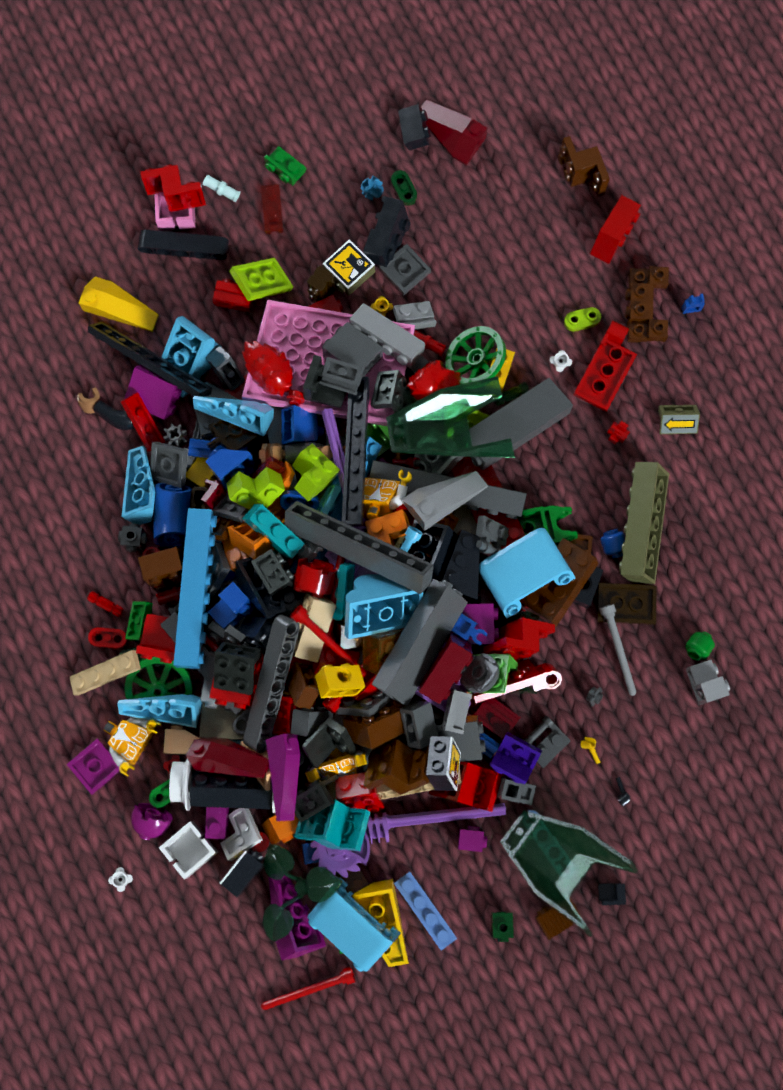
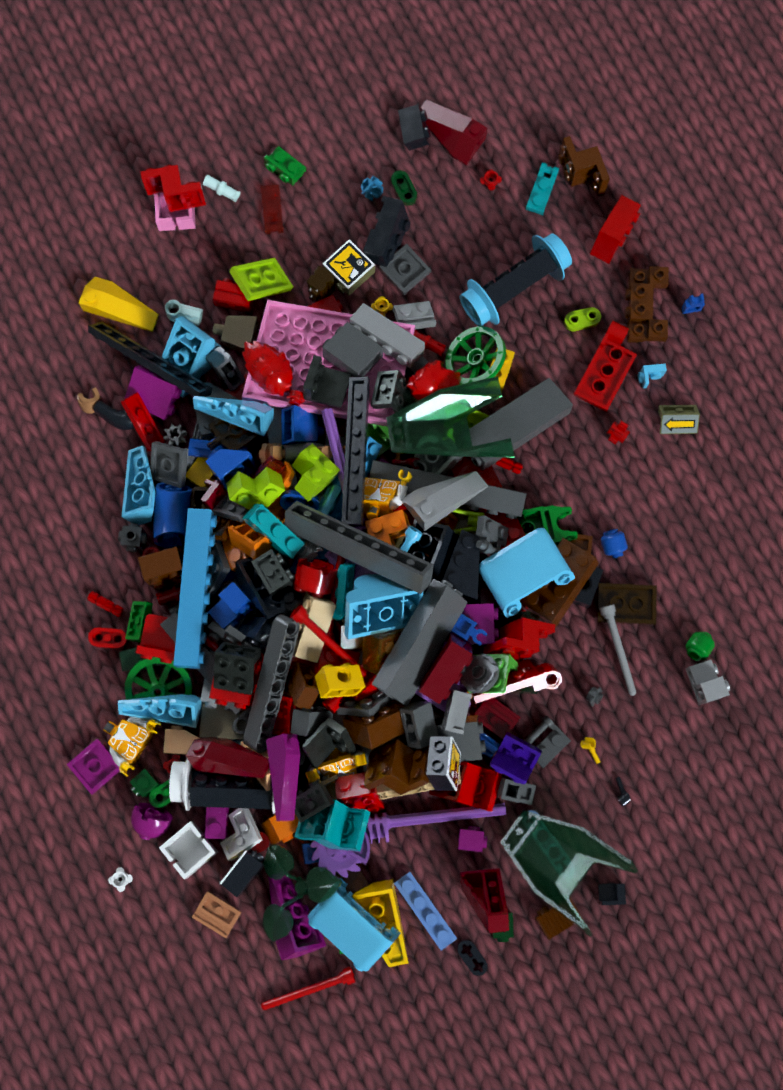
tan plate [69,650,141,695] -> none
black beam [138,230,229,260] -> none
dark grey plate [319,357,365,395] -> none
clear green axle [493,382,529,406] -> none
white plate [550,350,572,372] -> none
olive brick [619,462,669,584] -> none
none -> dark green brick [130,769,161,798]
none -> light aqua piece [165,300,203,326]
none -> nougat plate [192,891,242,938]
none -> dark tan torso [213,316,259,353]
none -> lime plant [453,508,484,534]
none -> black beam [457,940,488,976]
none -> brick [459,233,572,327]
none -> dark red wedge [460,868,509,933]
none -> red plate [480,170,502,191]
none -> red axle [496,457,523,474]
none -> teal plate [526,162,560,215]
none -> medium azure bracket [638,364,667,388]

